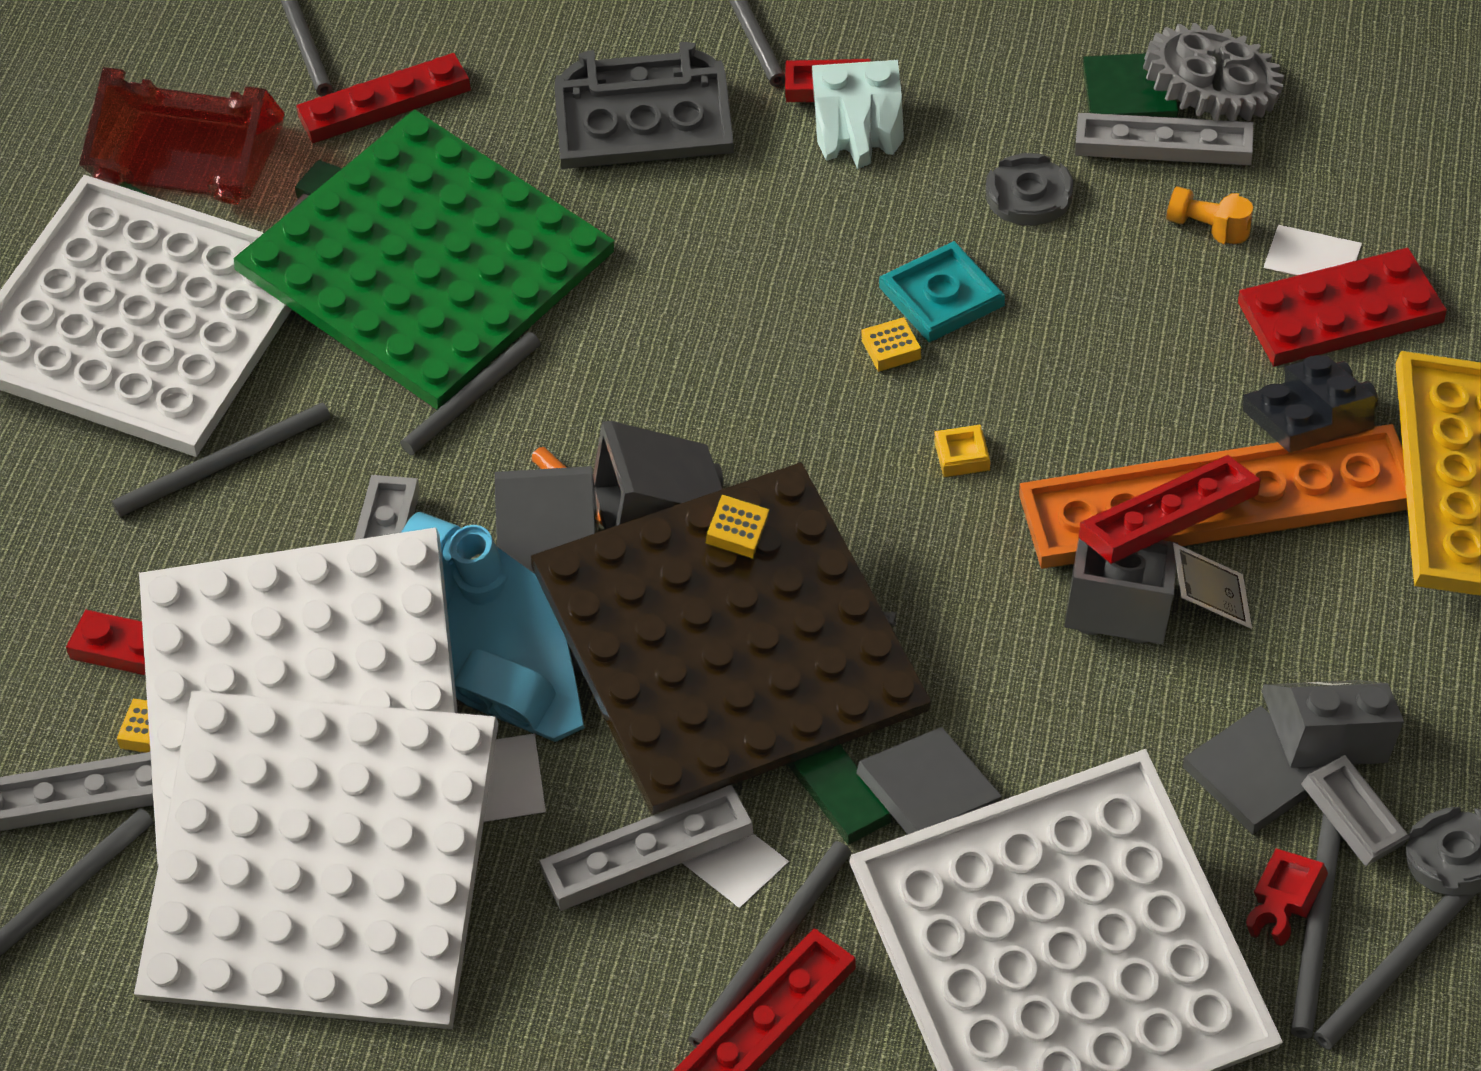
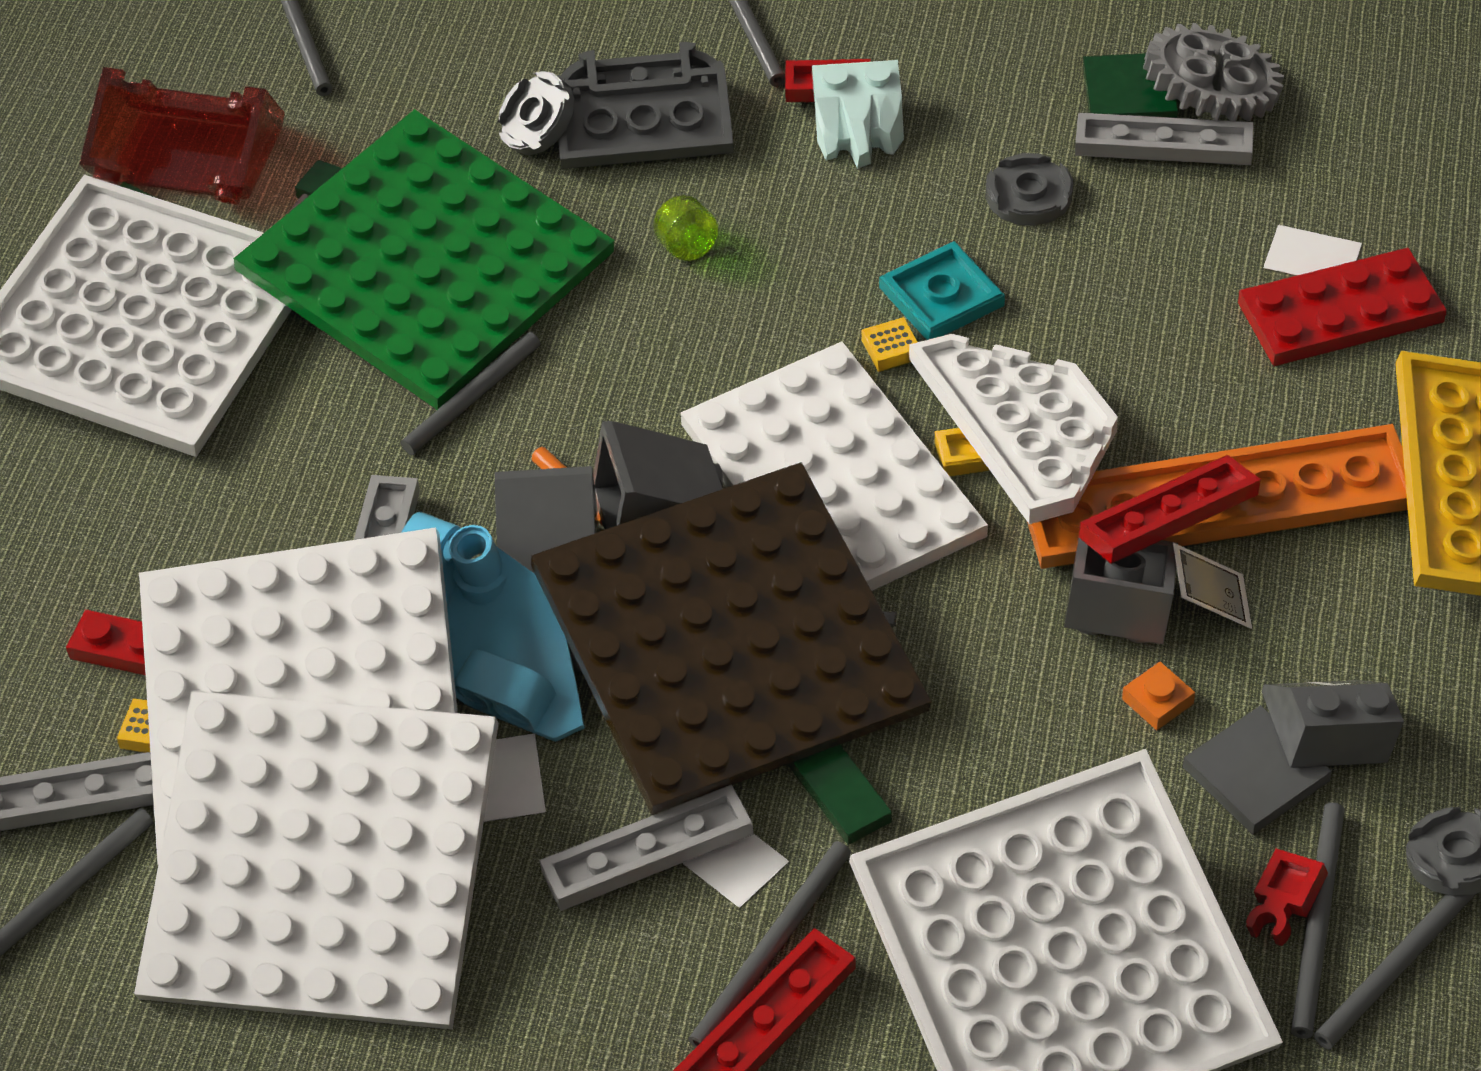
dark grey piece [111,402,331,518] -> none
red plate [296,53,471,144] -> none
yellow tile [705,495,769,558] -> none
dark grey tile [857,727,1002,834] -> none
light orange leg [1166,186,1253,245] -> none
black plate [1243,355,1378,453] -> none
light grey tile [1301,755,1410,867] -> none
none -> tile [498,71,574,156]
none -> clear neon green head [653,195,718,261]
none -> white plate [681,342,988,591]
none -> white plate [909,334,1118,524]
none -> orange plate [1122,661,1195,731]

